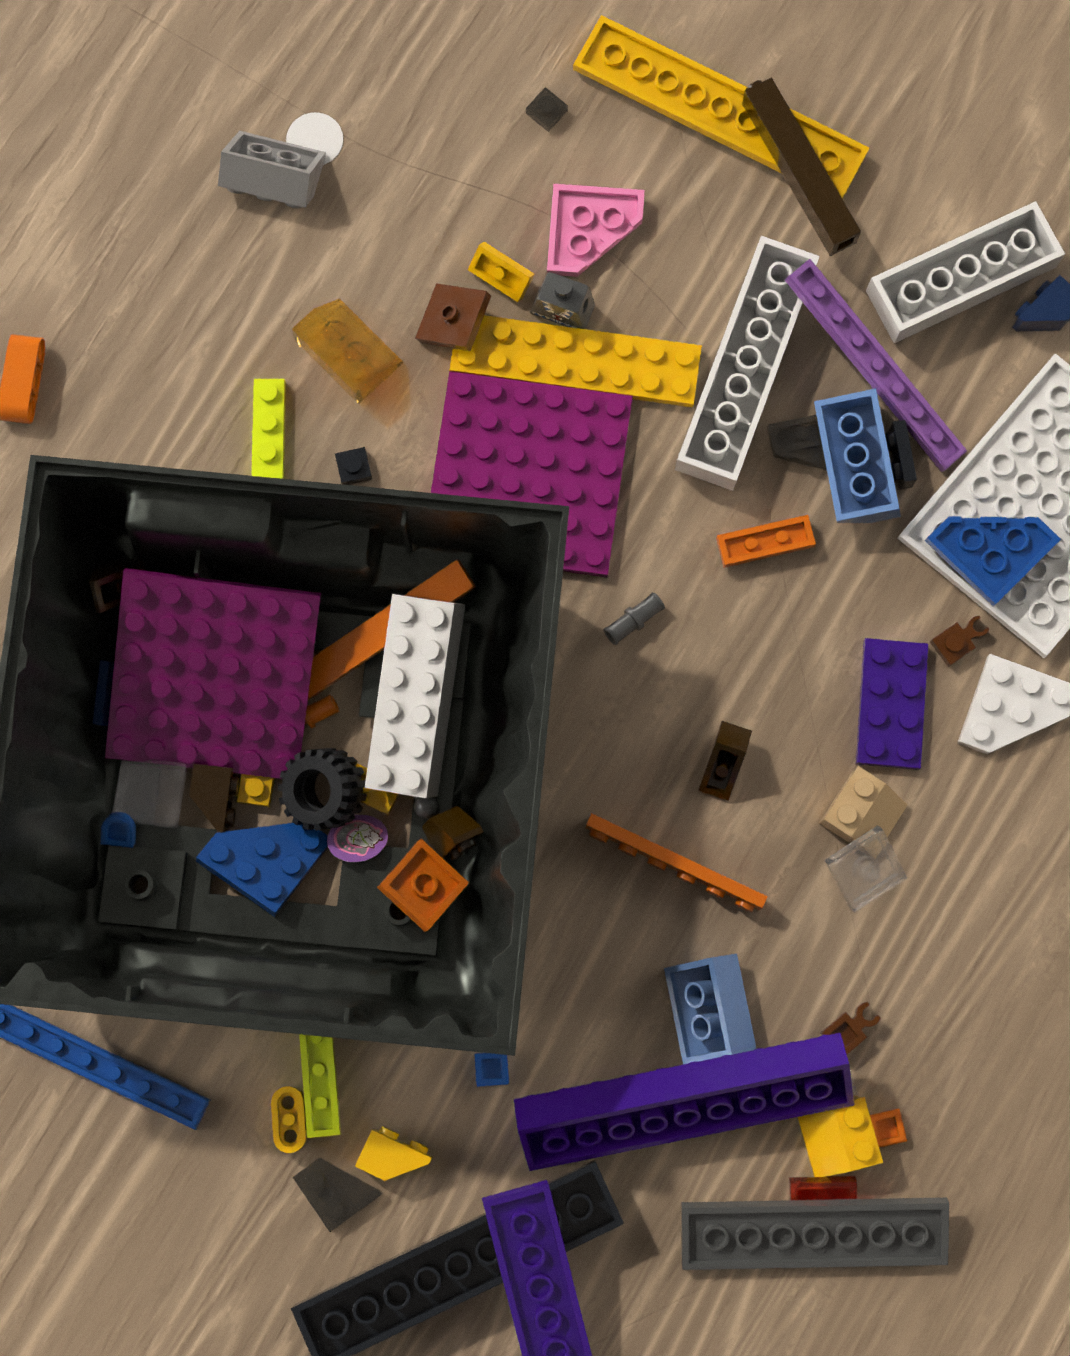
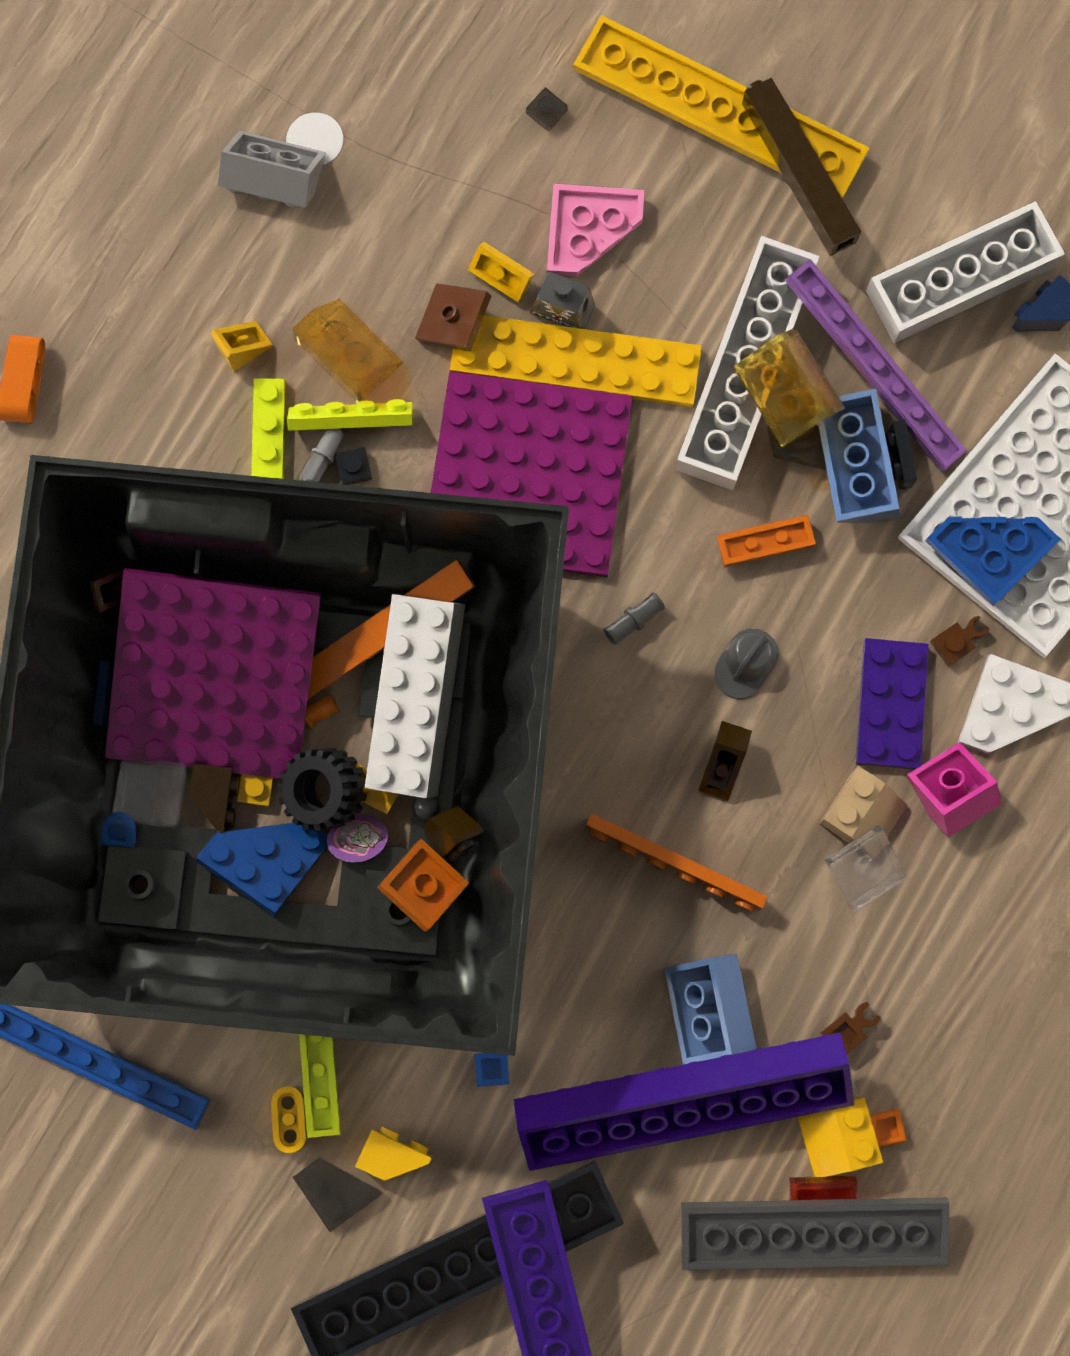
none -> yellow slope [211,321,273,372]
none -> neon yellow plate [287,399,413,431]
none -> light grey axle [300,429,345,482]
none -> dark grey piece [714,629,778,698]
none -> clear yellow slope [733,328,845,447]
none -> dark pink slope [907,742,1001,837]

